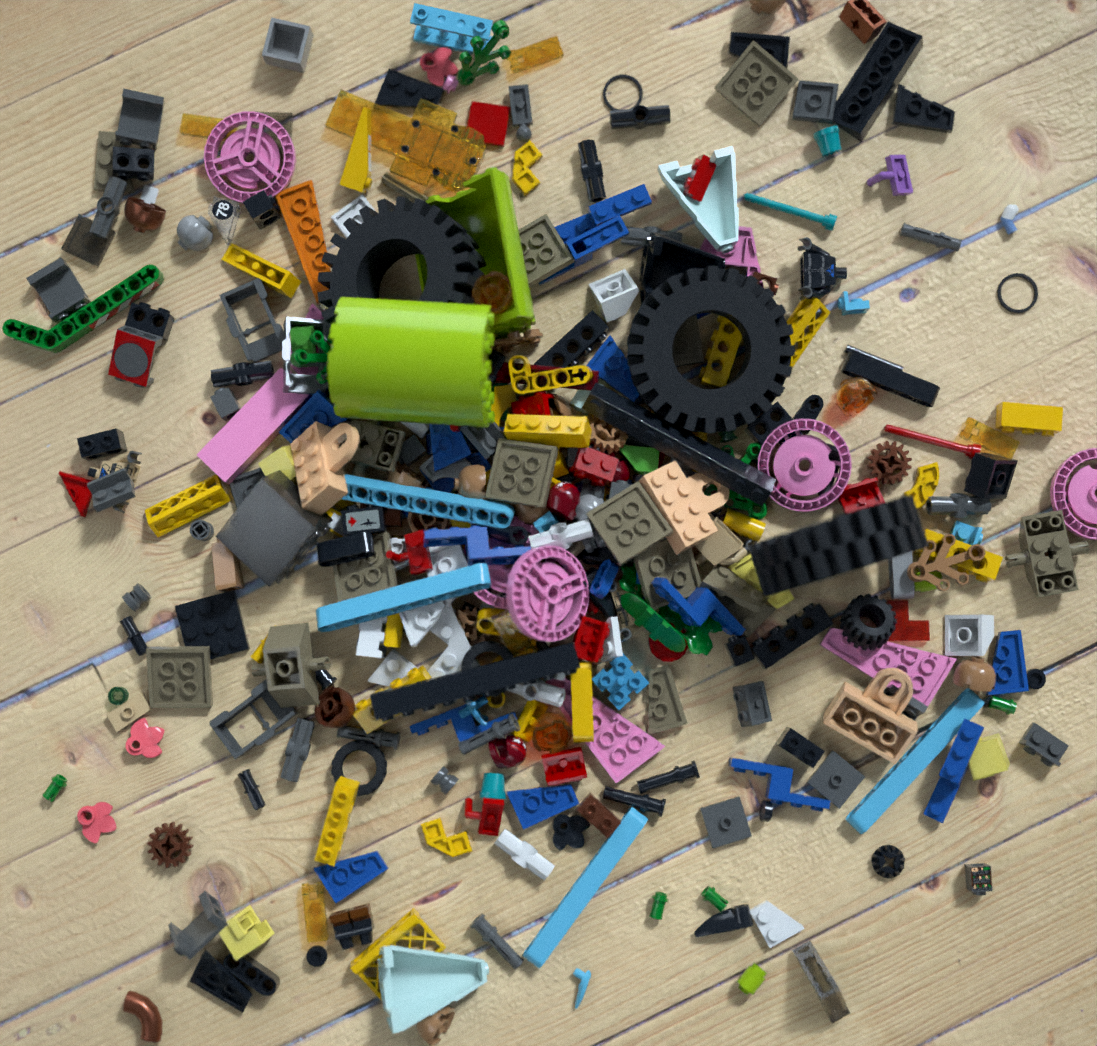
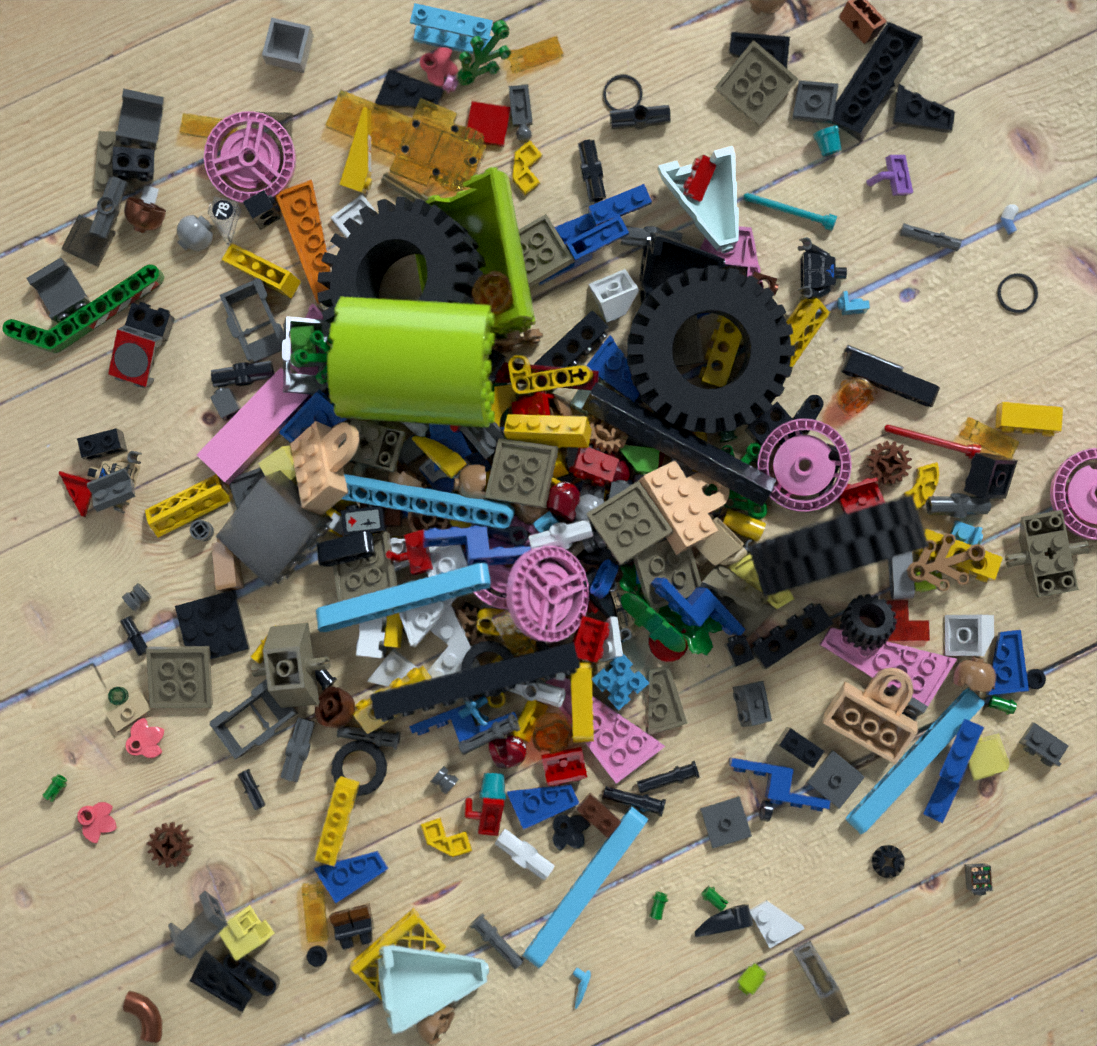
none -> yellow piece [411,436,467,479]

